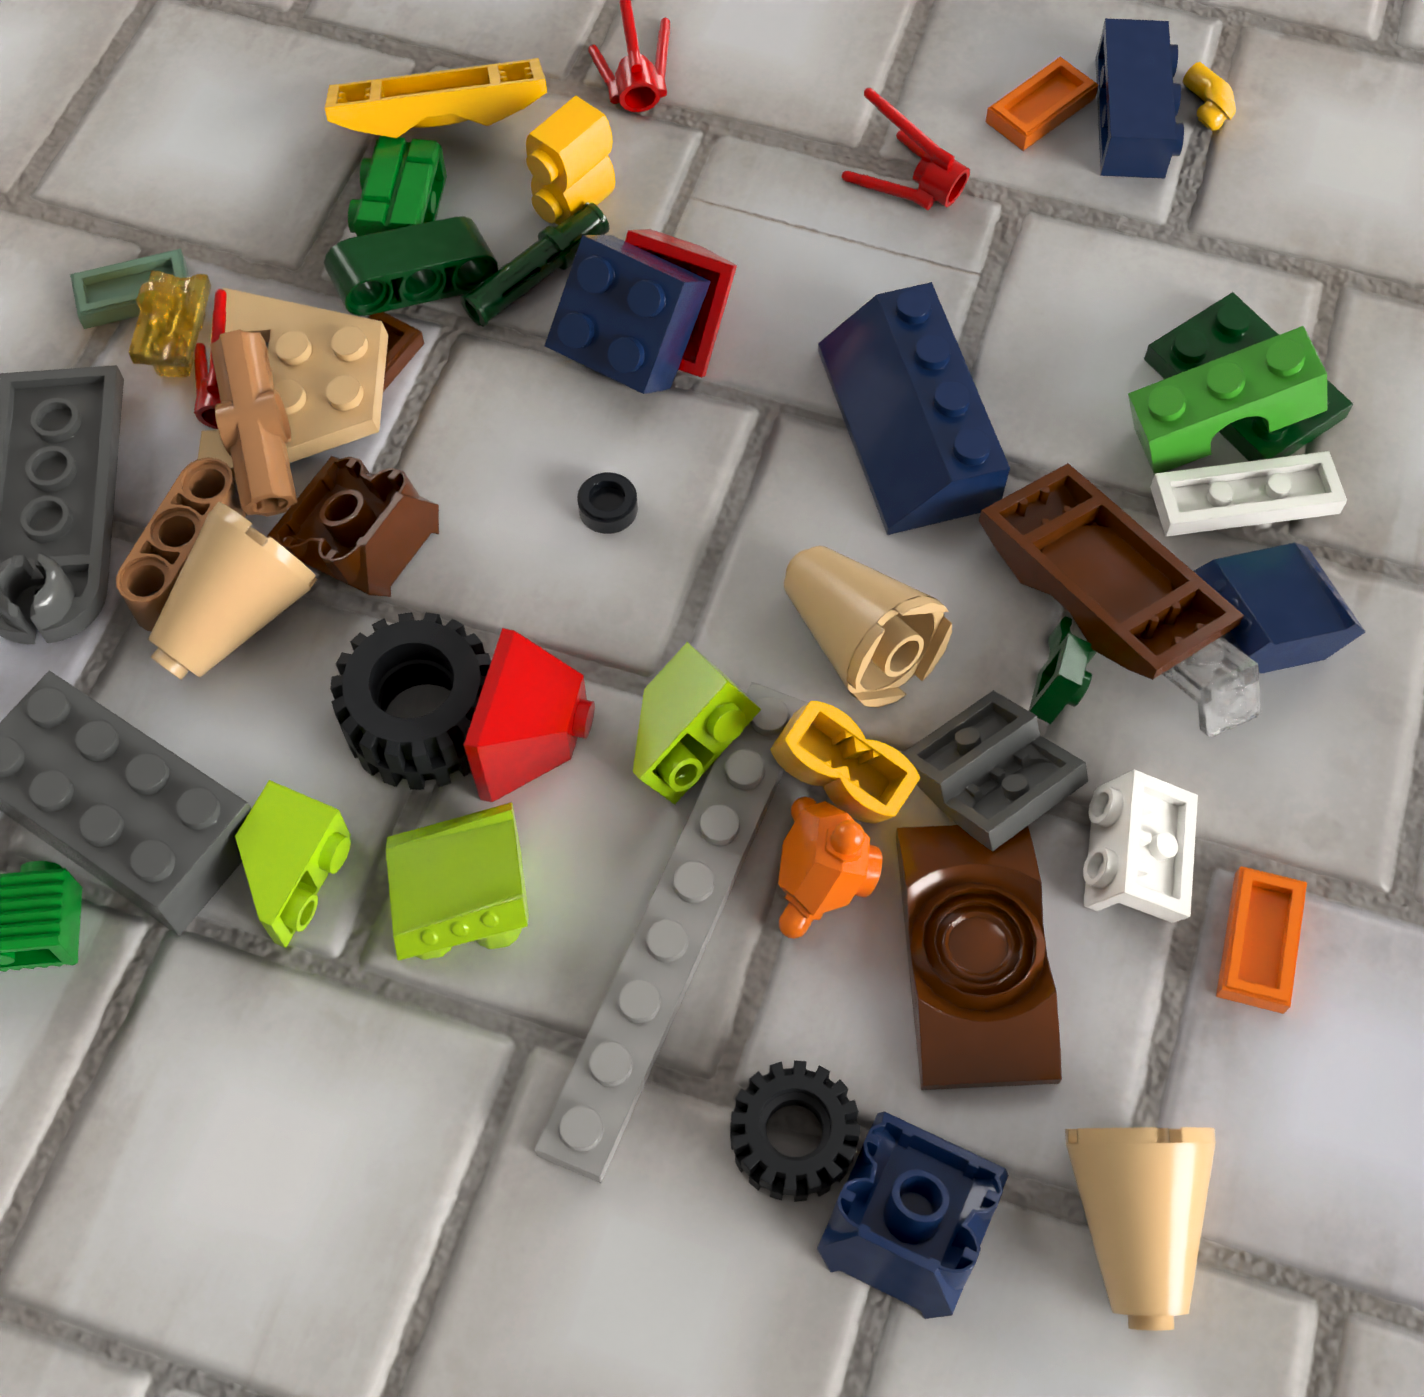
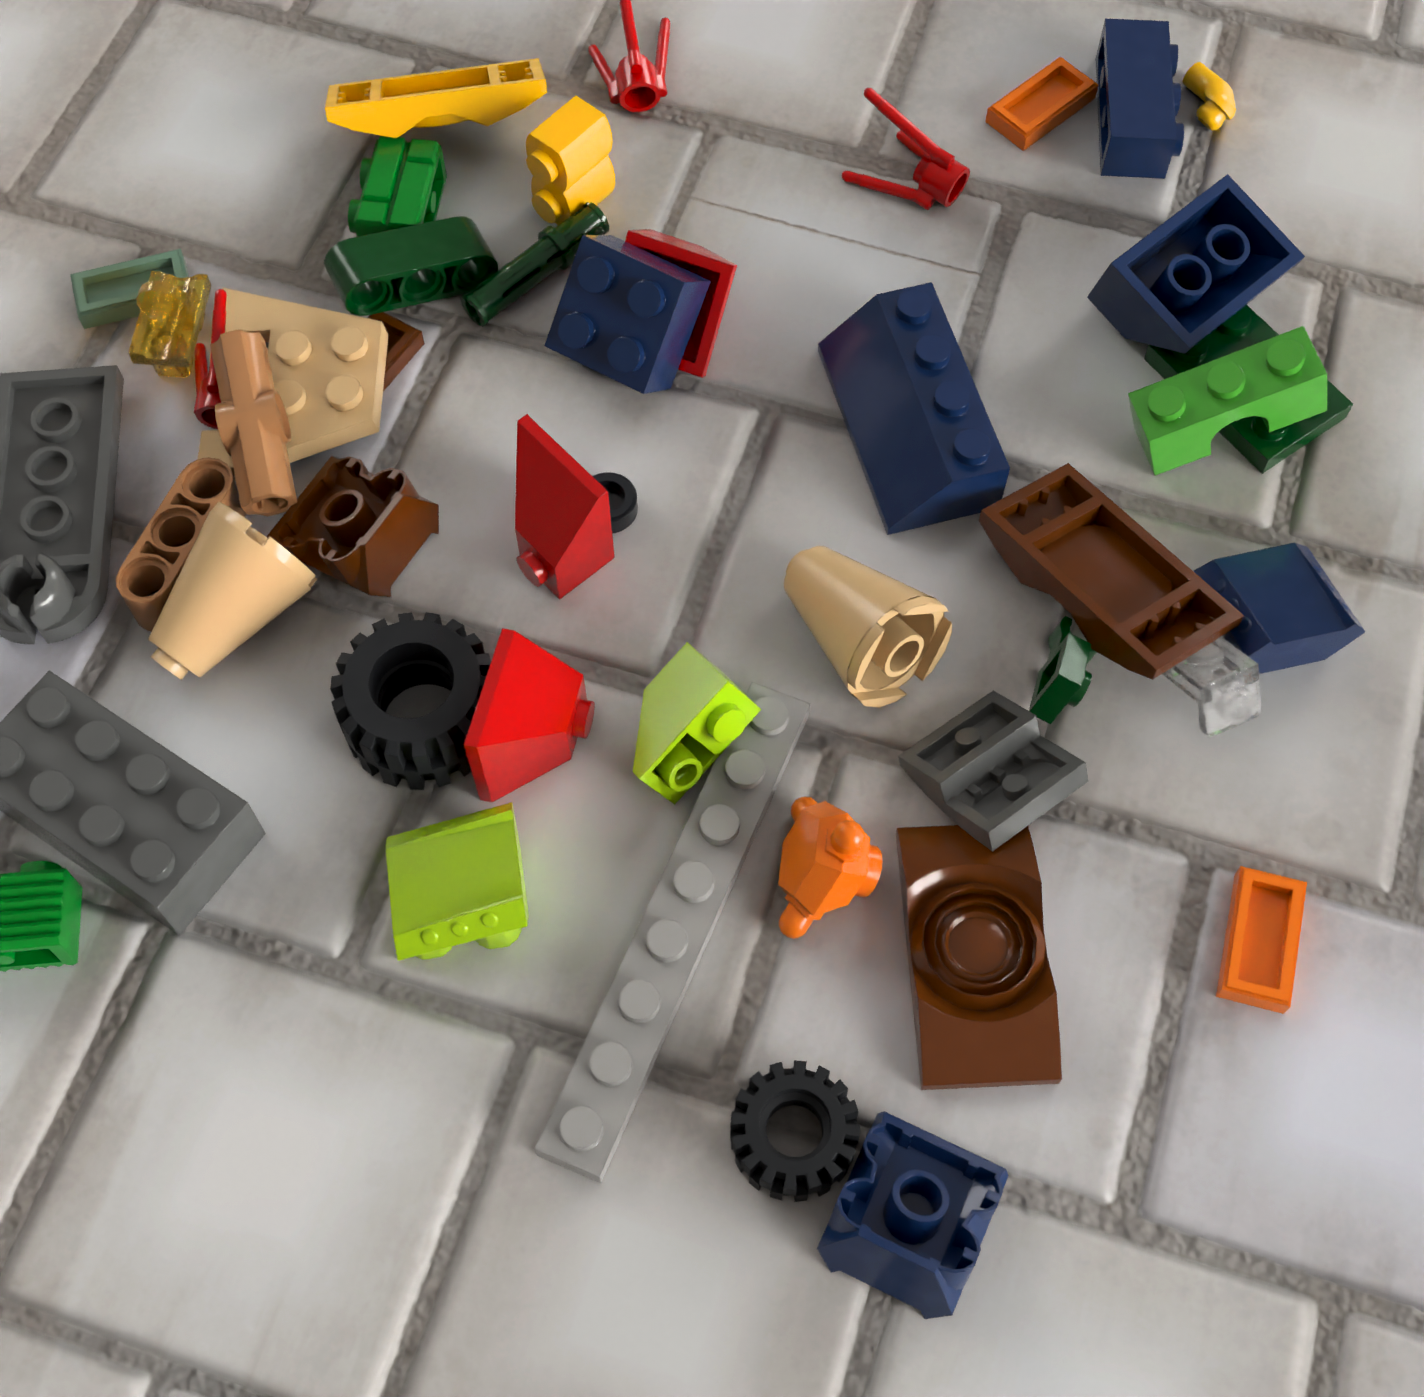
lime slope [235,780,351,948] -> none
yellow brick [770,701,920,824] -> none
tan cone [1065,1127,1216,1331] -> none
white bracket [1083,769,1198,923] -> none
white plate [1150,451,1347,537] -> none
none -> red slope [515,414,615,600]
none -> dark blue slope [1087,174,1305,354]

